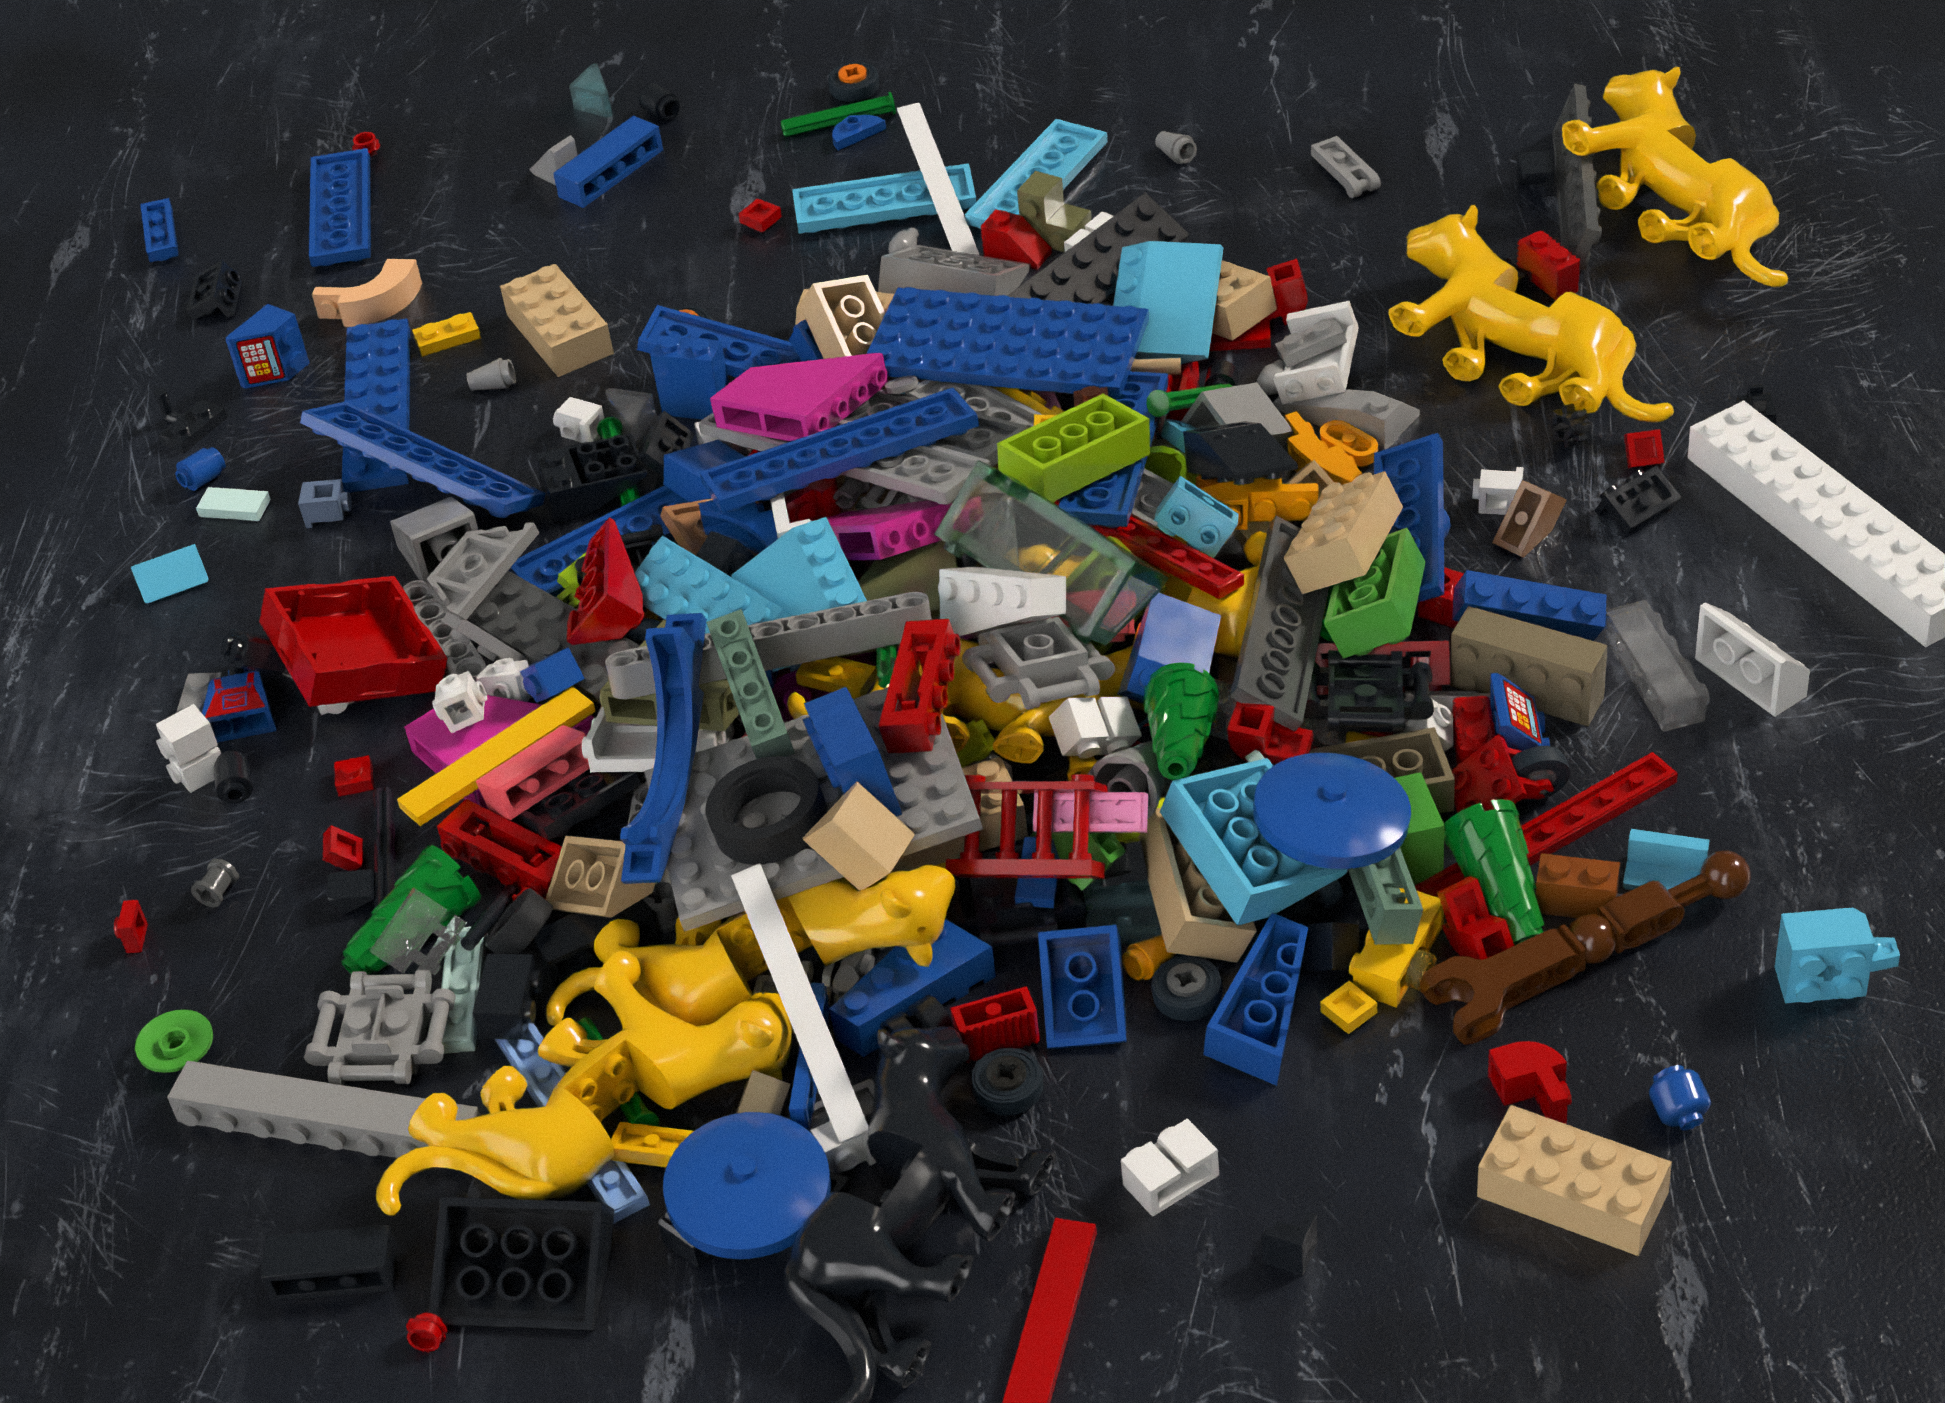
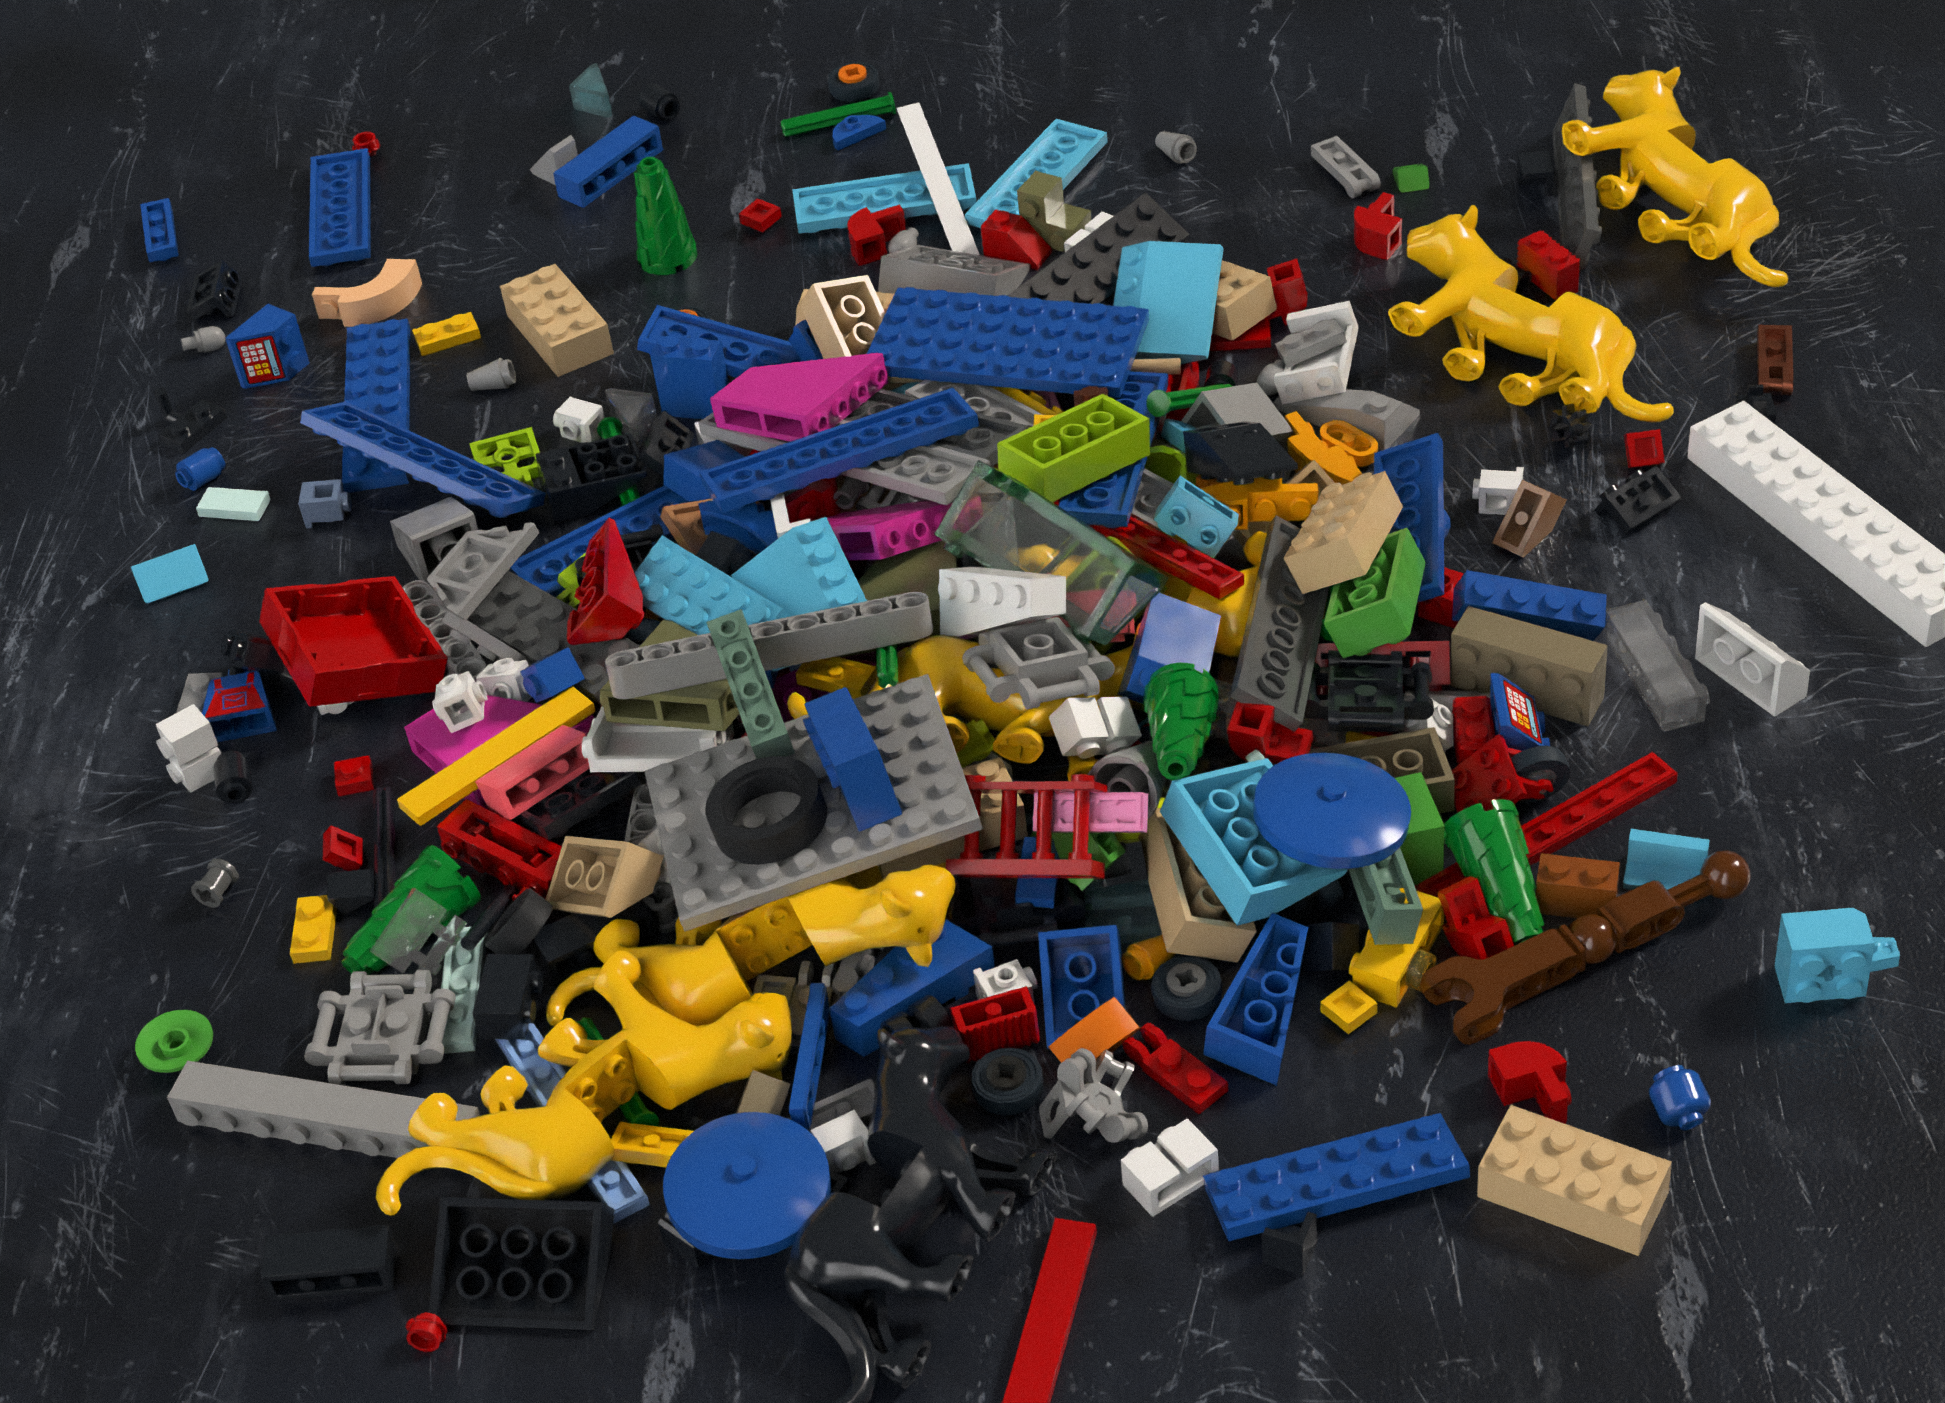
red plate [114,900,148,953] -> none
blue slope [620,613,707,884] -> none
white sticker [731,863,868,1143] -> none
tan slope [803,781,915,891] -> none
red brick [878,619,961,754] -> none
light grey piece [885,376,919,394] -> none
none -> light grey cylinder [181,326,225,353]
none -> yellow plate [290,895,337,964]
none -> lime piece [469,427,540,487]
none -> green cone [634,157,697,275]
none -> red brick [847,205,906,266]
none -> white brick [973,959,1038,1005]
none -> light grey piece [1039,1048,1148,1143]
none -> orange slope [1048,997,1140,1063]
none -> red hinge [1122,1022,1228,1114]
none -> blue plate [1203,1113,1470,1242]
none -> red brick [1354,192,1402,260]
none -> bright green slope [1392,164,1430,193]
none -> copper plate [1757,325,1793,395]

